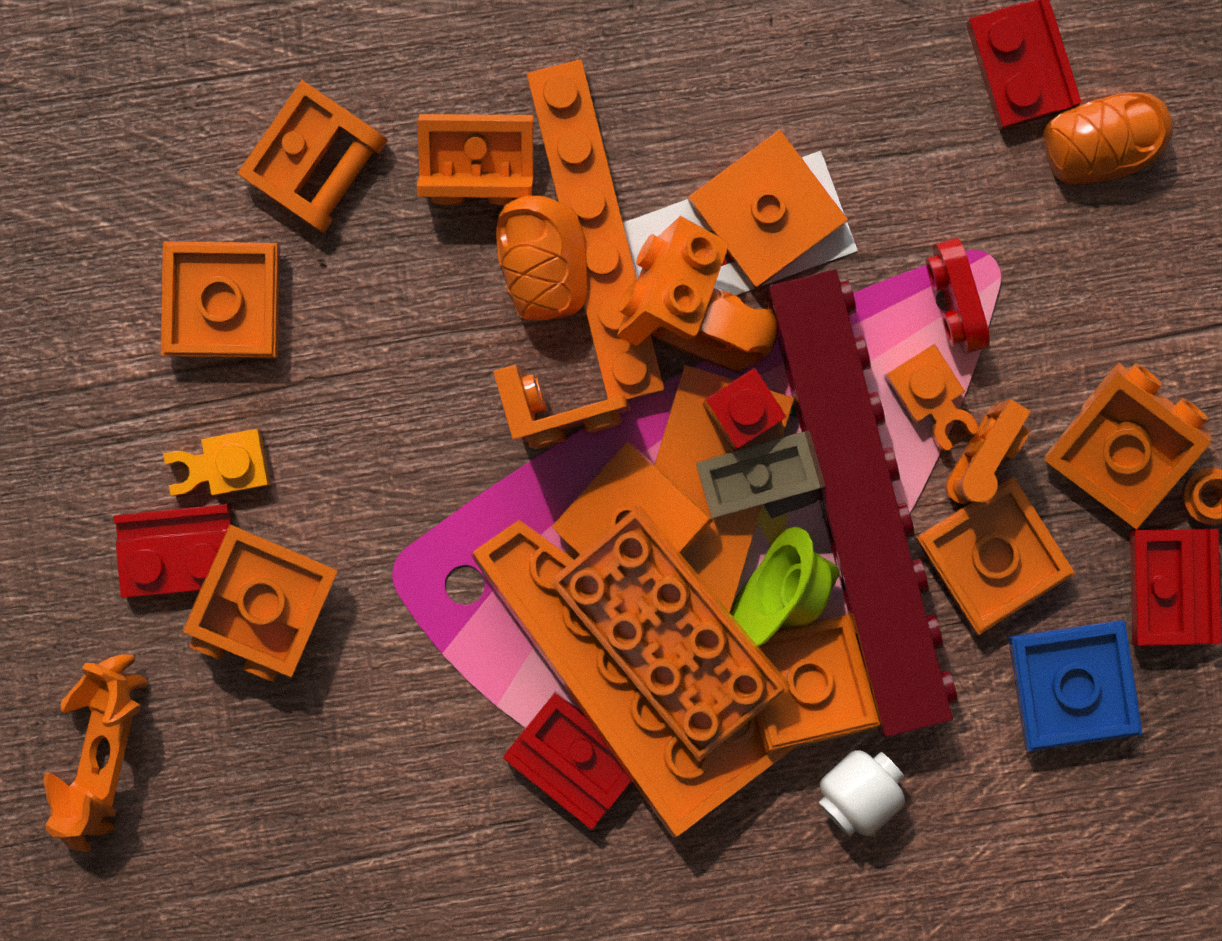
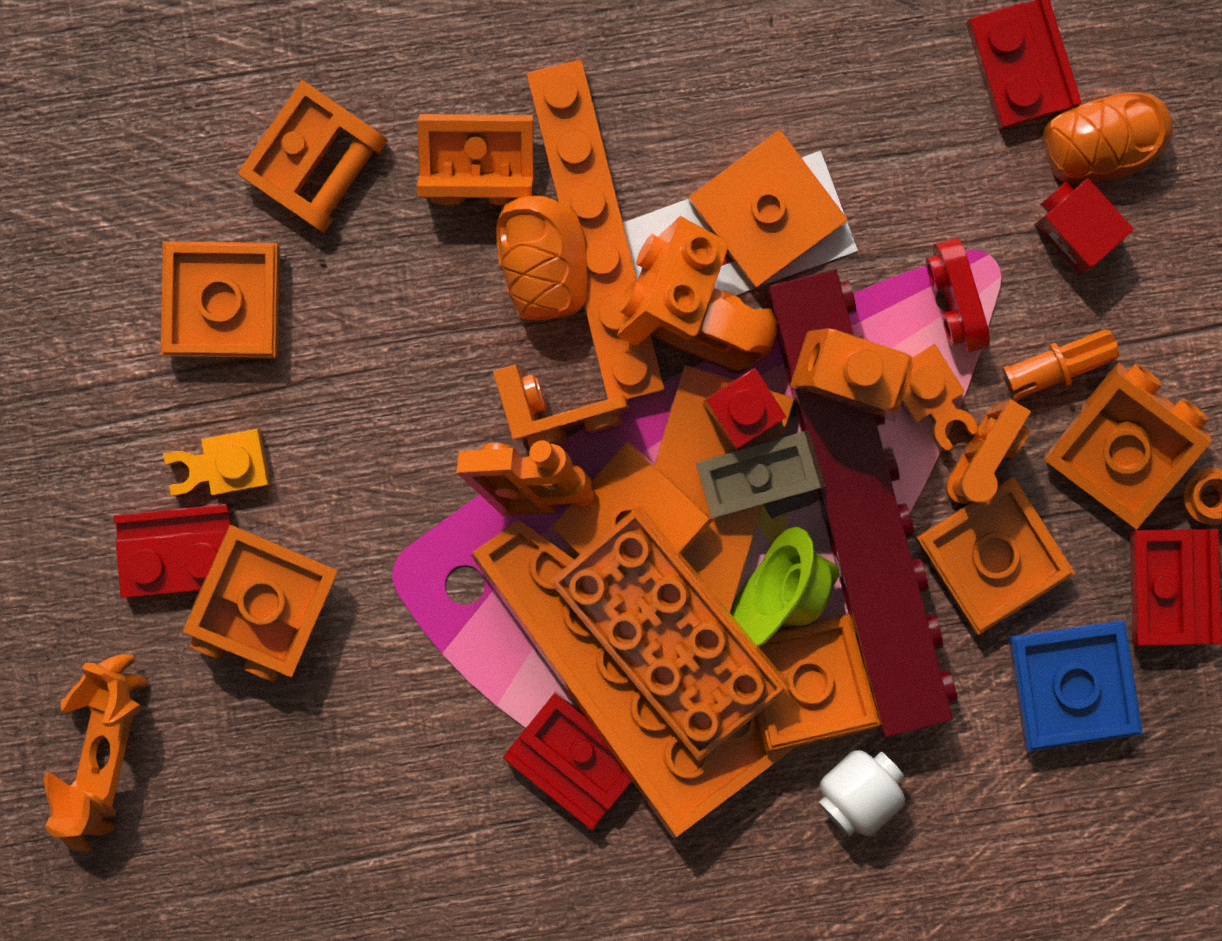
none -> orange plate [456,440,594,516]
none -> orange torso [789,328,913,422]
none -> orange axle [1002,329,1120,401]
none -> red brick [1034,178,1135,275]

